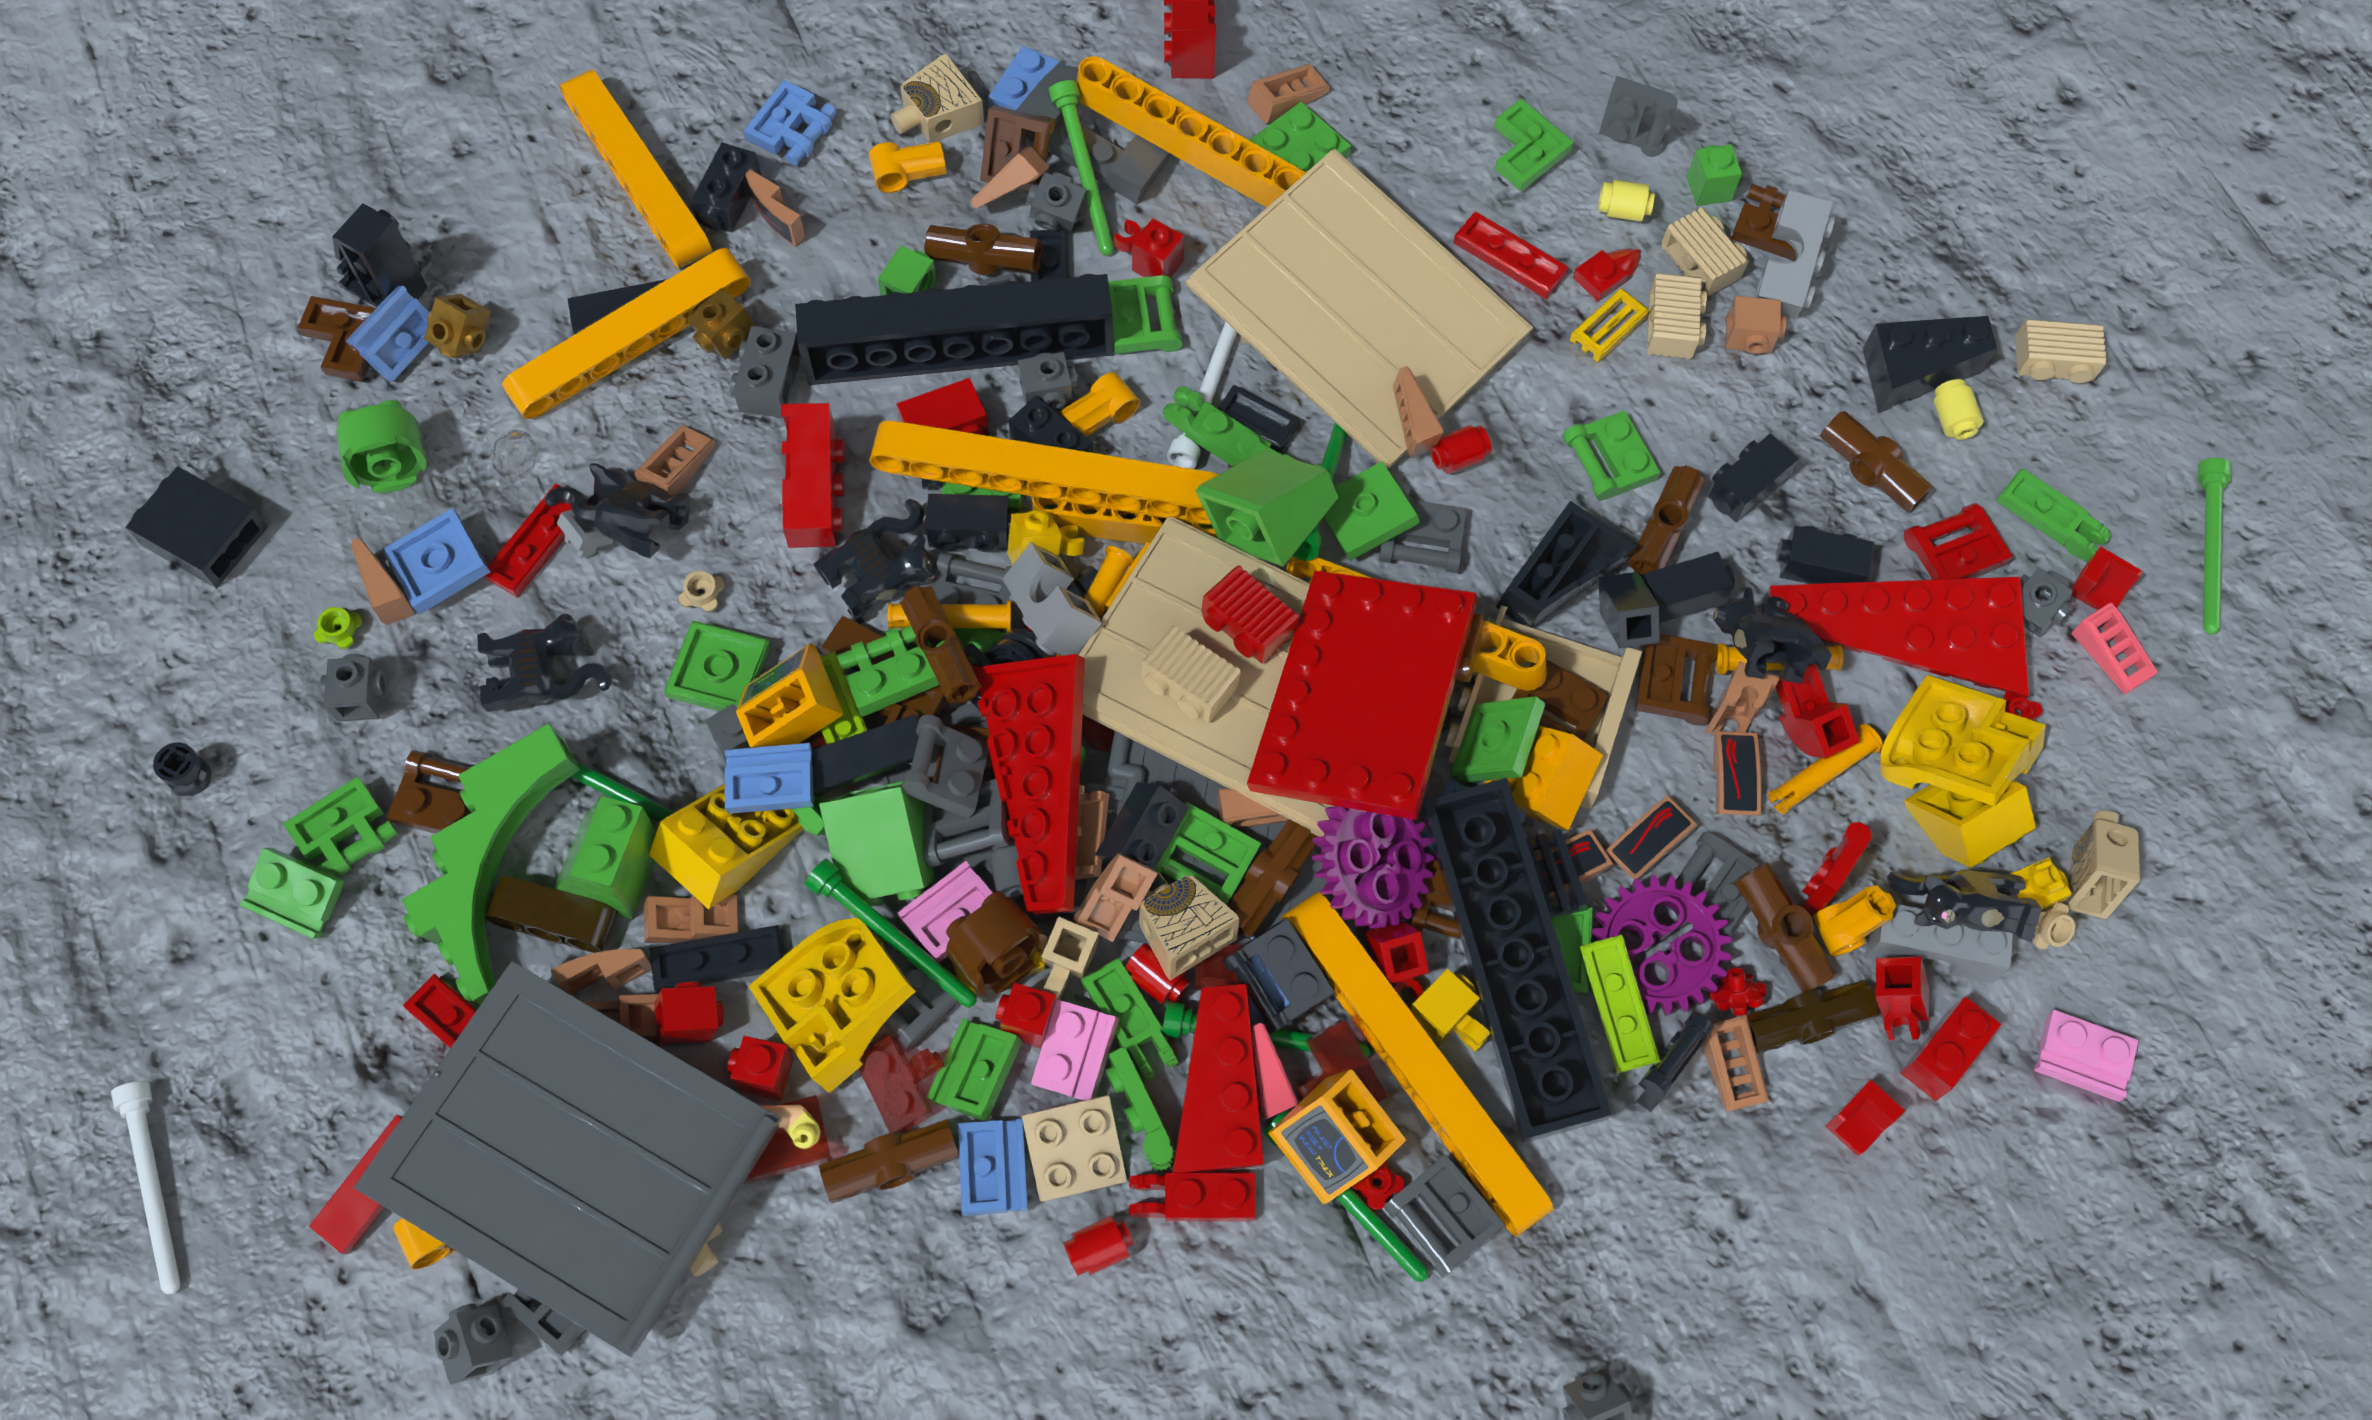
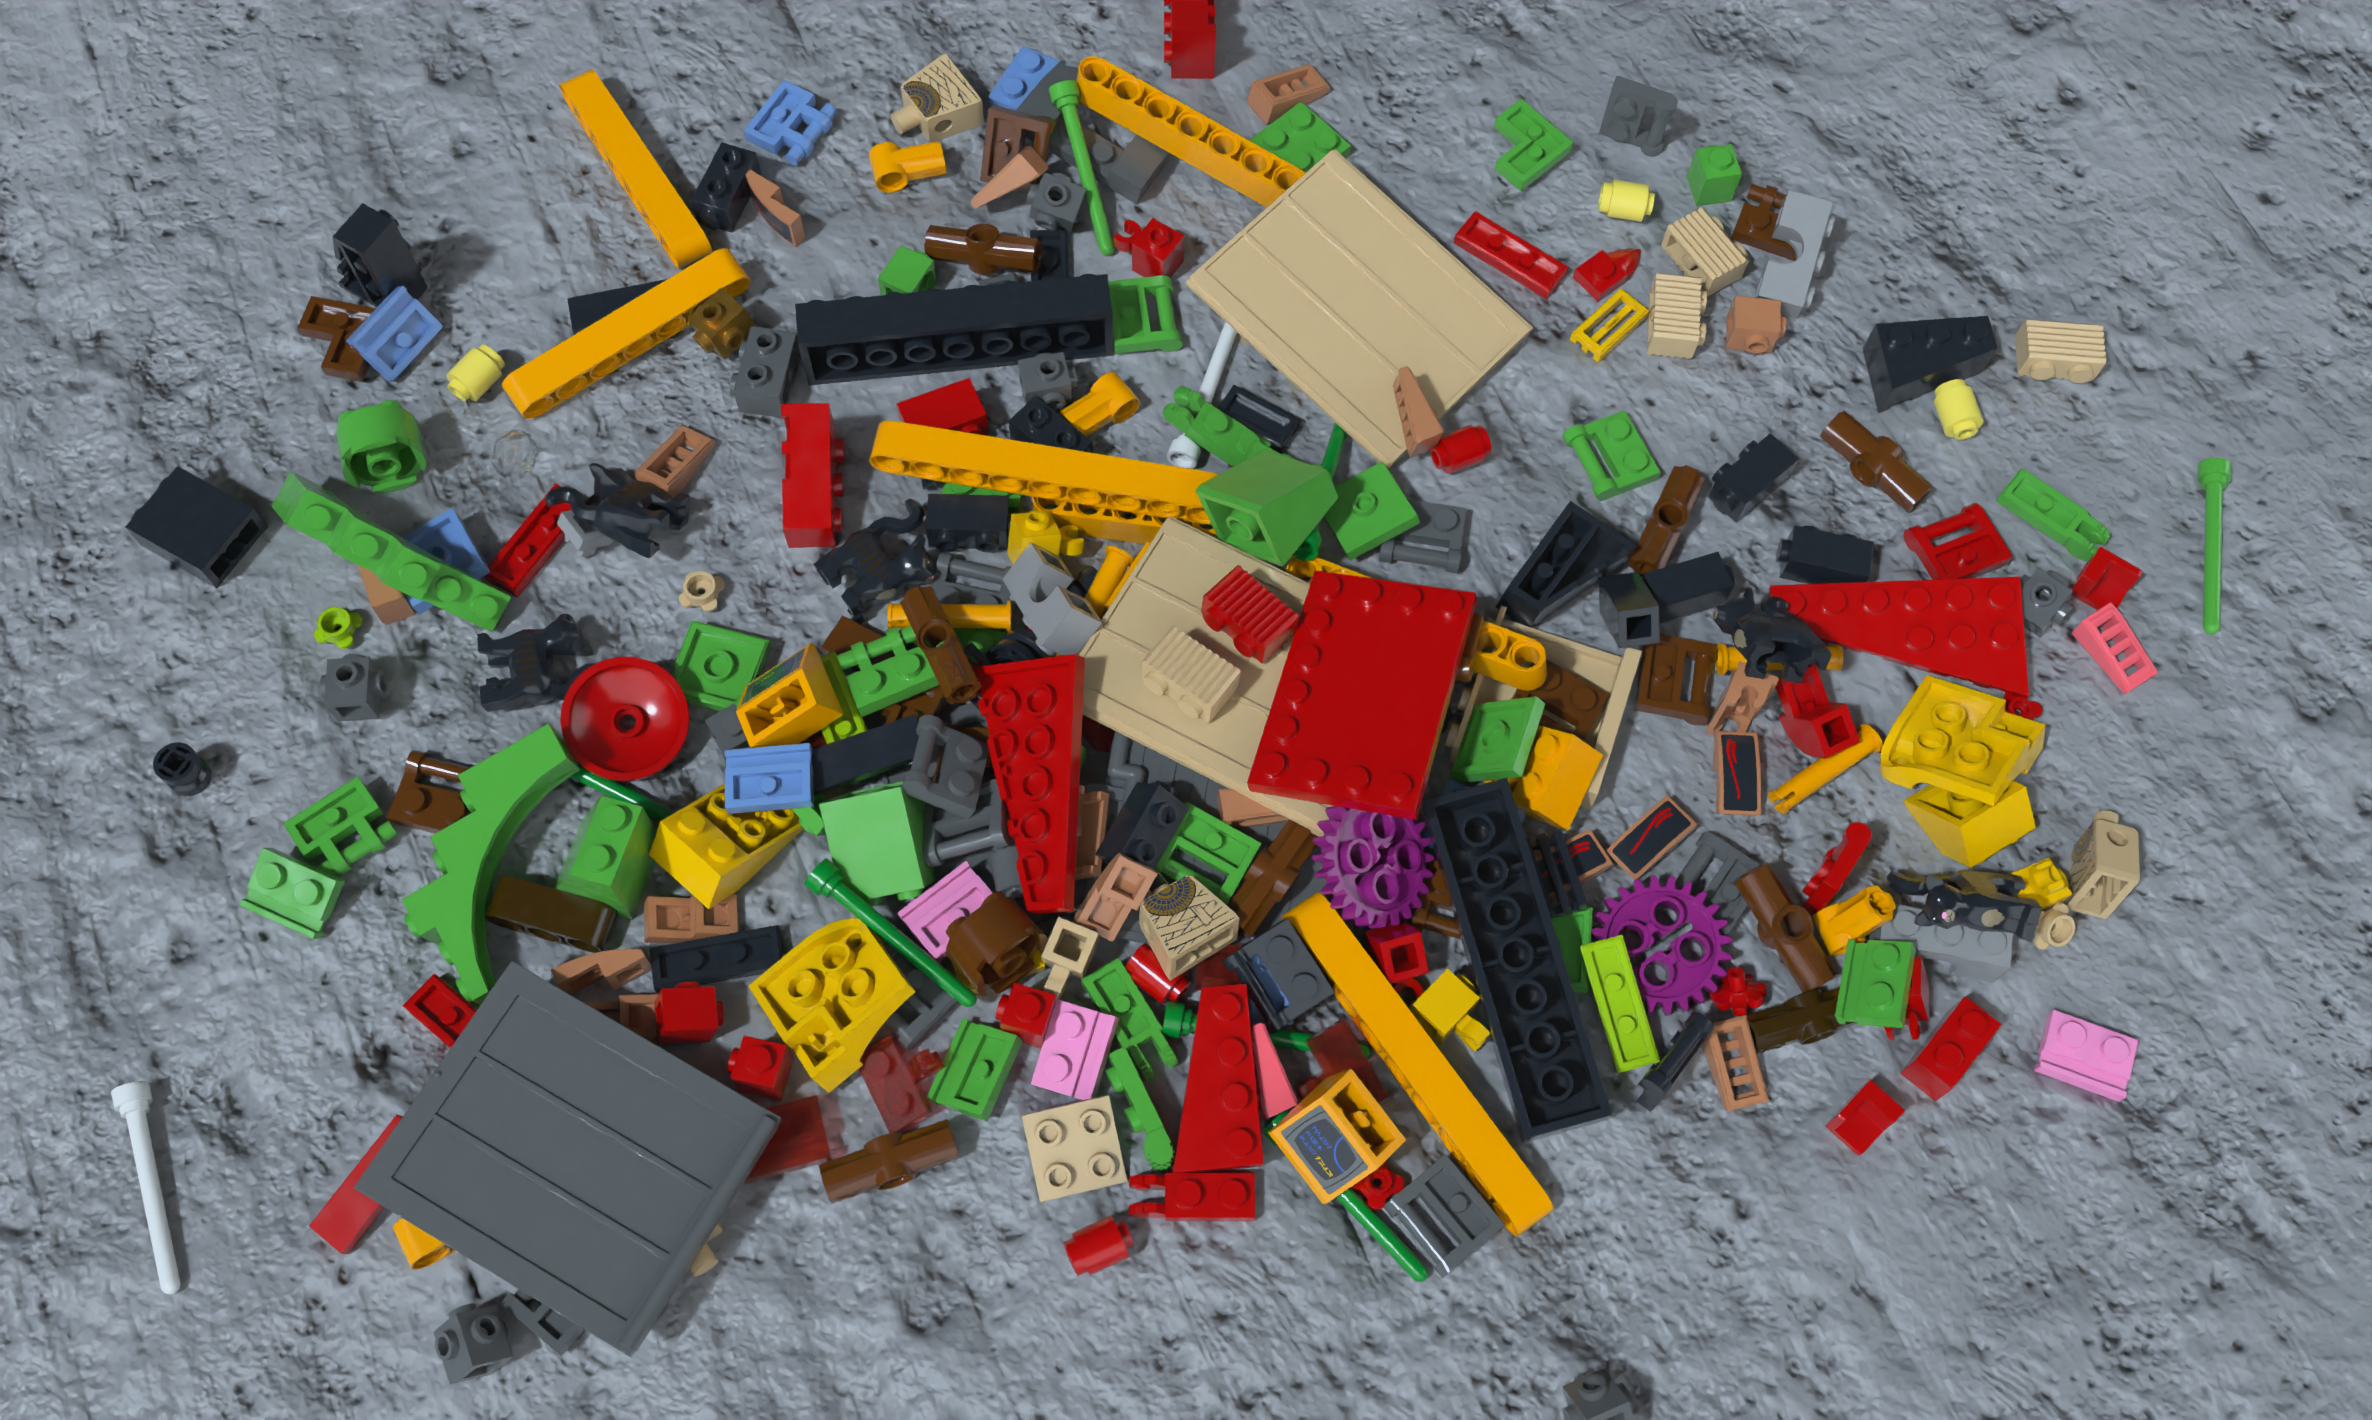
pearl gold brick [424,293,491,358] -> none
arm [761,1105,820,1149] -> none
medium blue plate [958,1119,1028,1216] -> none
none -> bright green arch [271,471,511,632]
none -> light yellow brick [446,344,505,402]
none -> red dish [560,657,690,782]
none -> bright green plate [1835,939,1916,1028]

